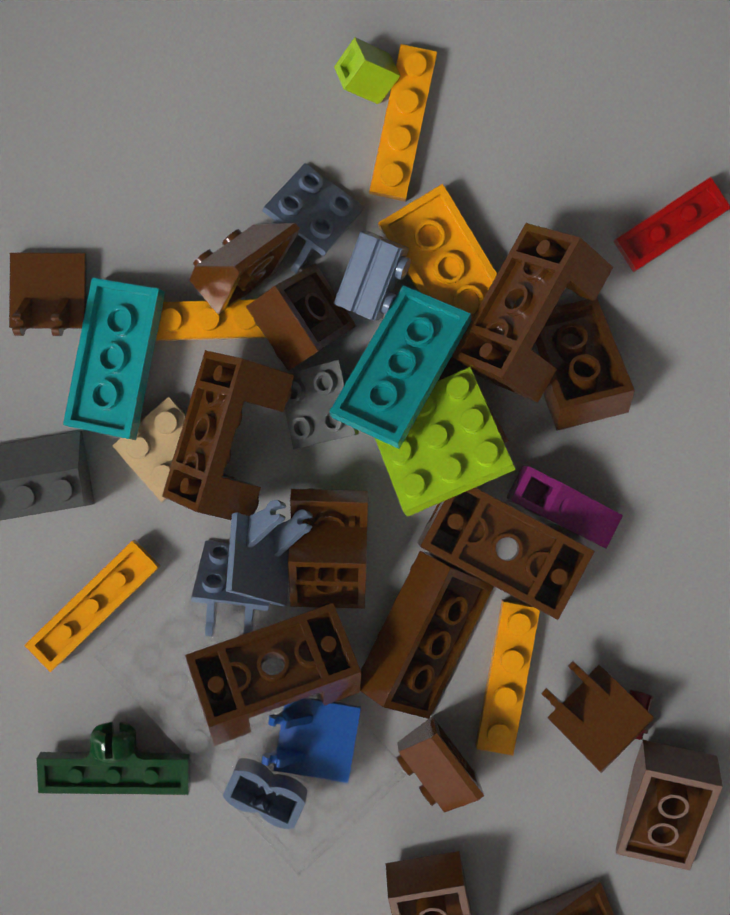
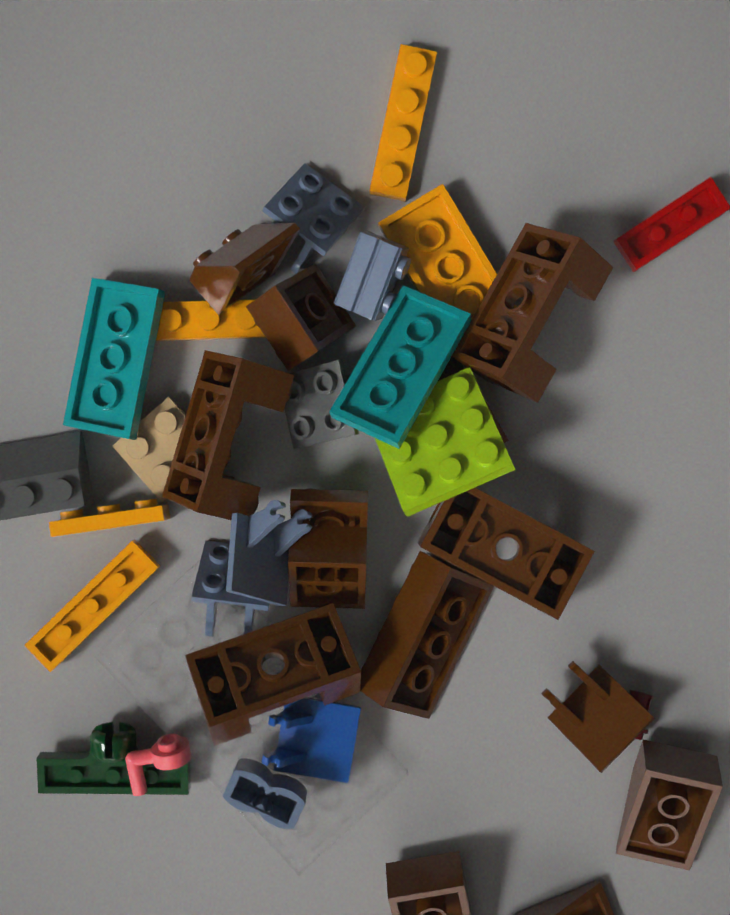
reddish brown plate [9,253,87,336] -> none
lime panel [334,37,400,104] -> none
reddish brown slope [396,716,484,812] -> none
light orange plate [475,600,540,756] -> none
magenta slope [506,466,623,549] -> none
reddish brown slope [532,298,635,431] -> none
none -> light orange plate [49,498,170,537]
none -> coral plate [125,733,192,796]

